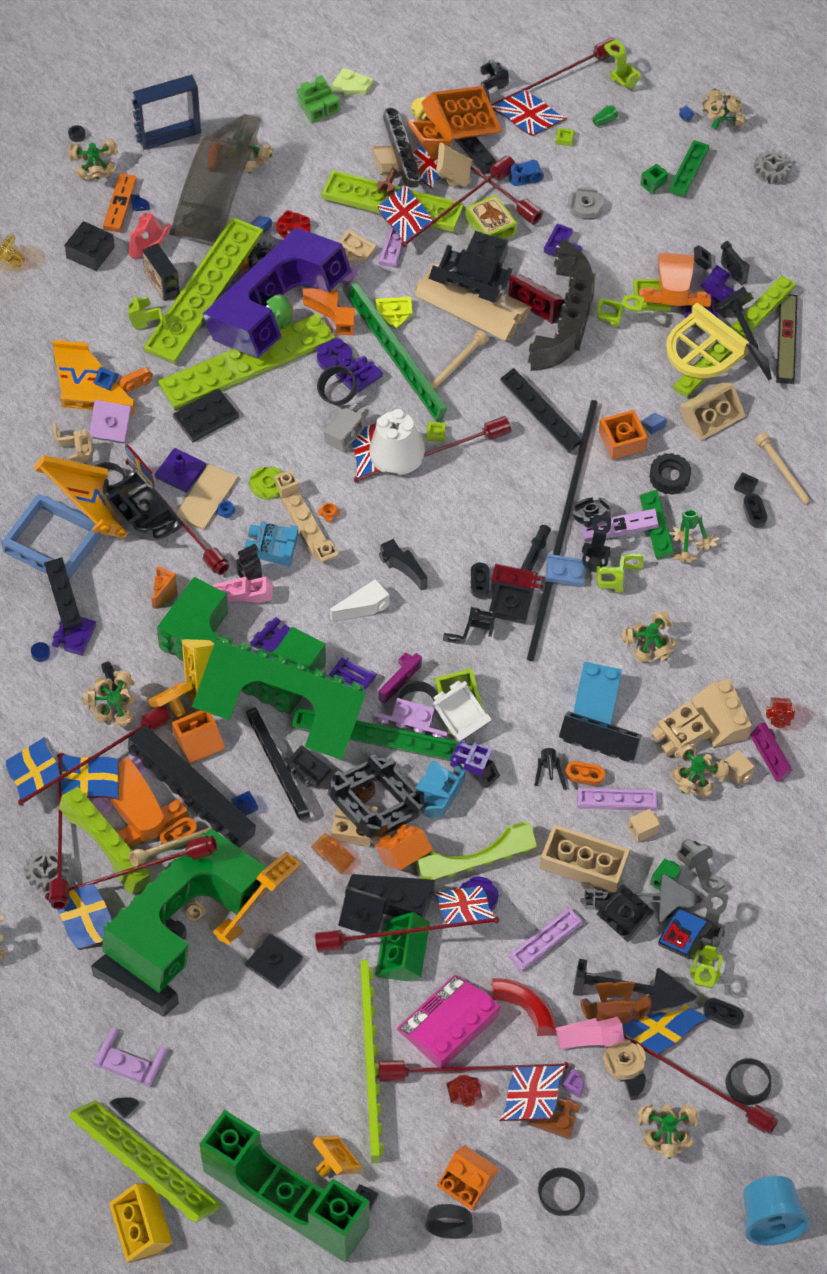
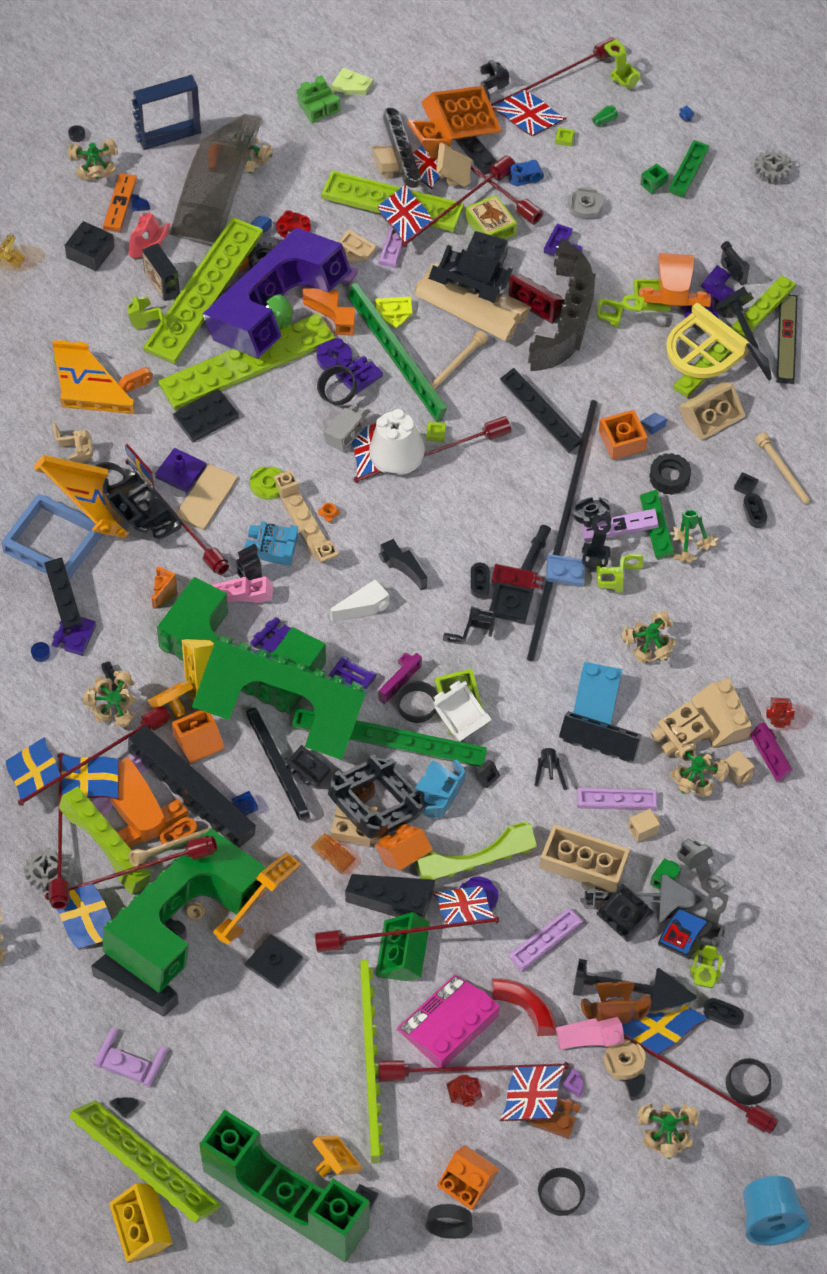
lavender plate [89,400,132,443] -> none
blue slope [93,367,119,390] -> none
blue plate [217,500,235,518] -> none
black plate [338,887,387,938] -> none
lavender bracket [373,698,450,738] -> none
copper bar [377,169,397,196] -> none
light yellow head [410,97,431,121] -> none
dark purple plate [450,740,493,776] -> none
orange plate [565,761,605,786] -> none
black plate [694,245,712,269] -> none
tan plant [702,88,747,130] -> none

